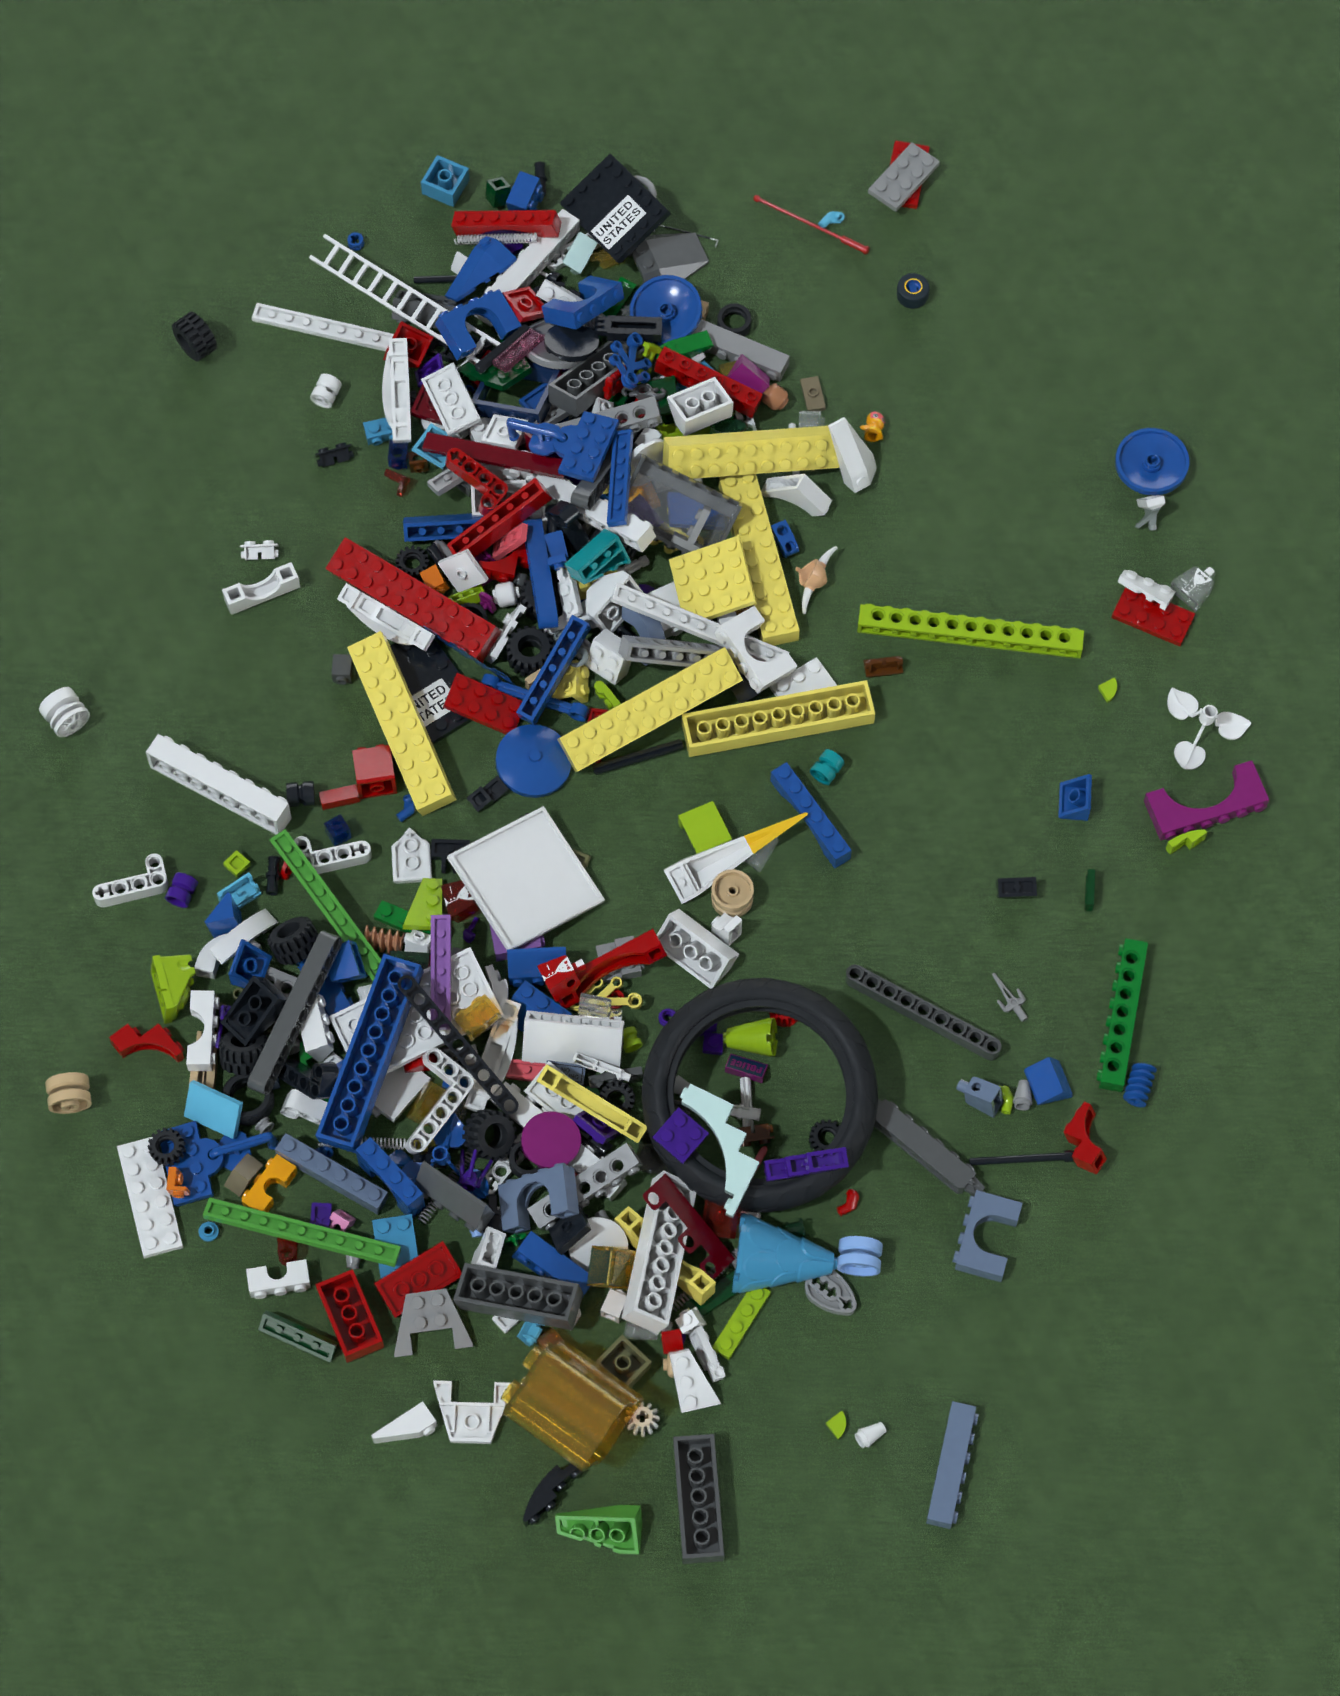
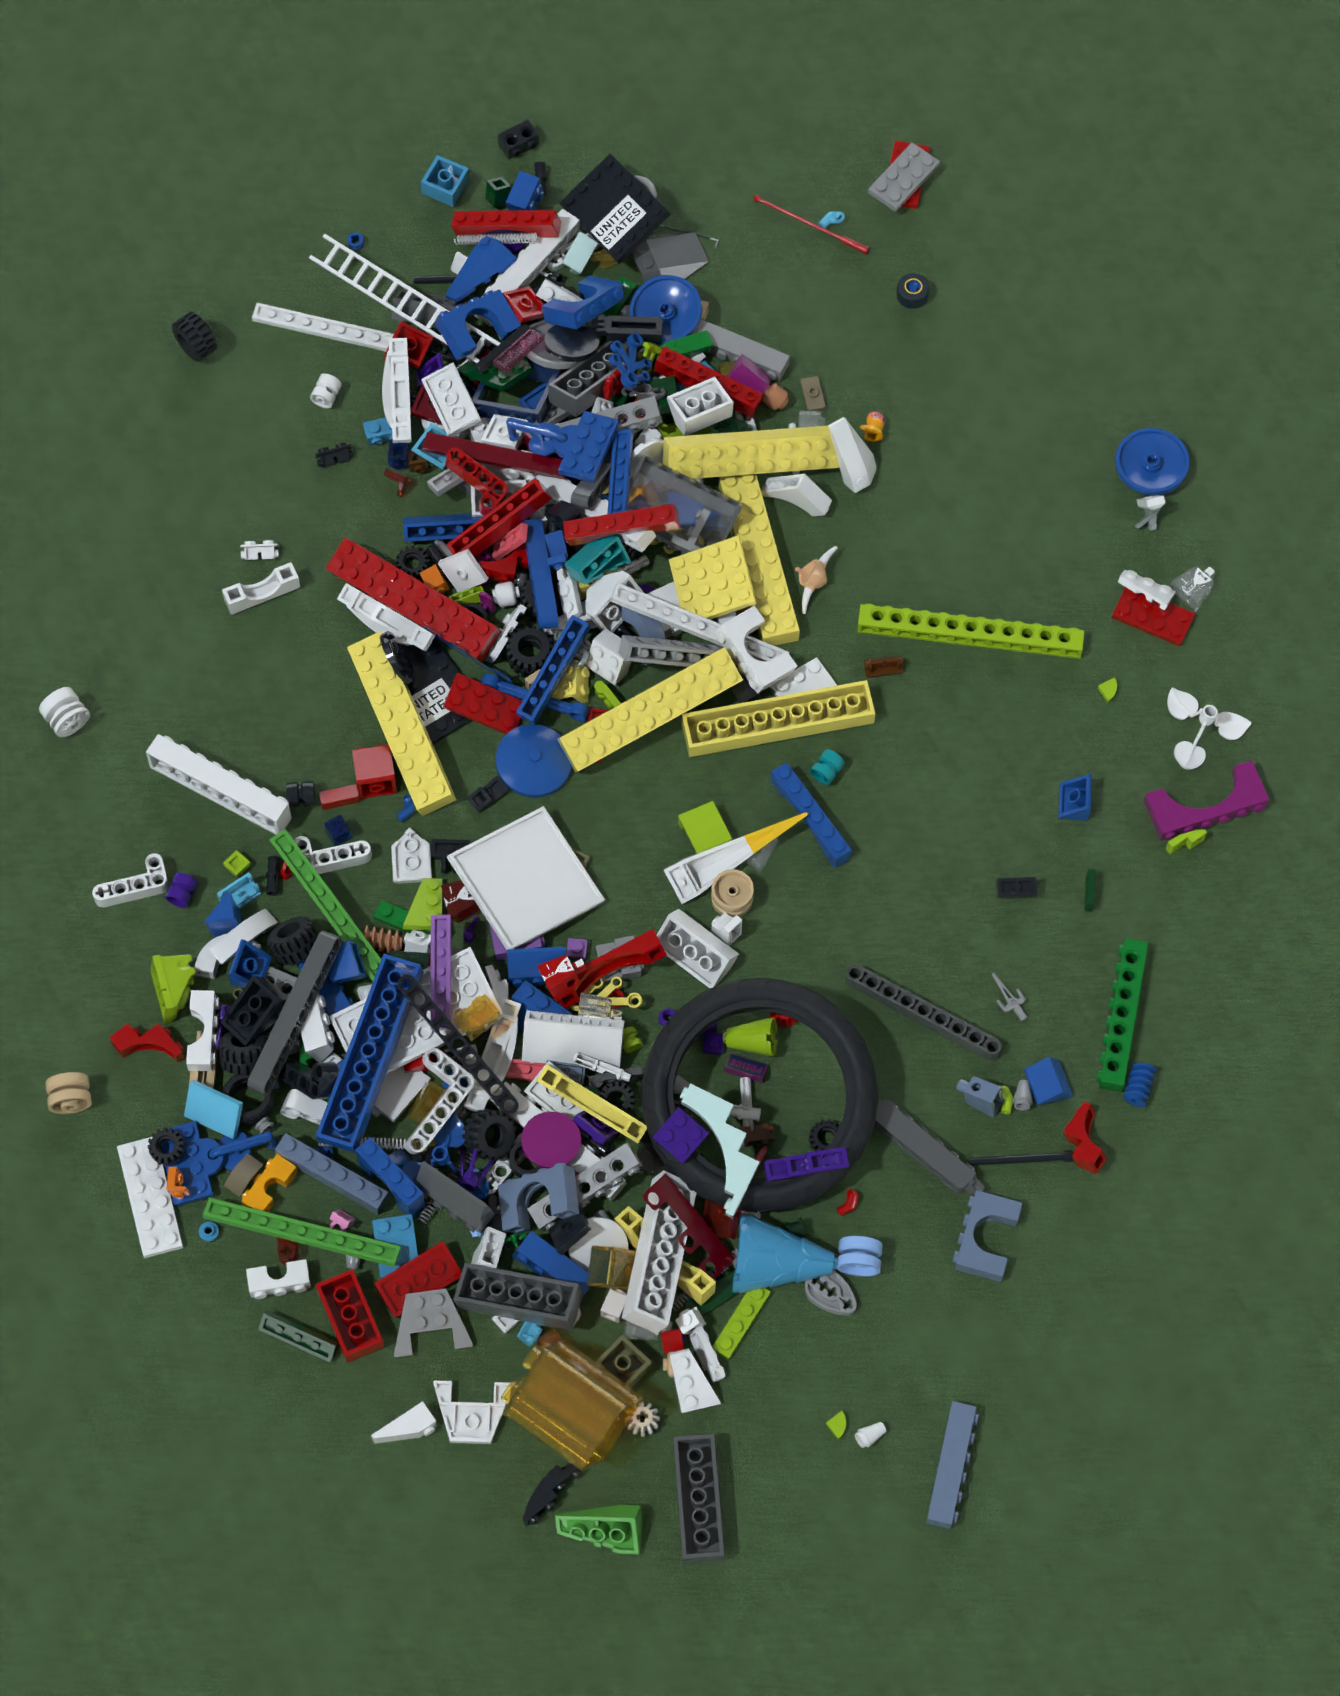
dark purple slope [310,1202,332,1228] -> none
dark grey brick [331,654,353,685] -> none
black axle [592,739,684,775] -> none
black tyre [717,303,751,337] -> none
blue leg [771,519,799,558] -> none
none -> black tile [380,631,415,684]
none -> black brick [498,119,539,160]
none -> red arch [563,504,680,546]
none -> medium lavender plate [566,938,588,961]

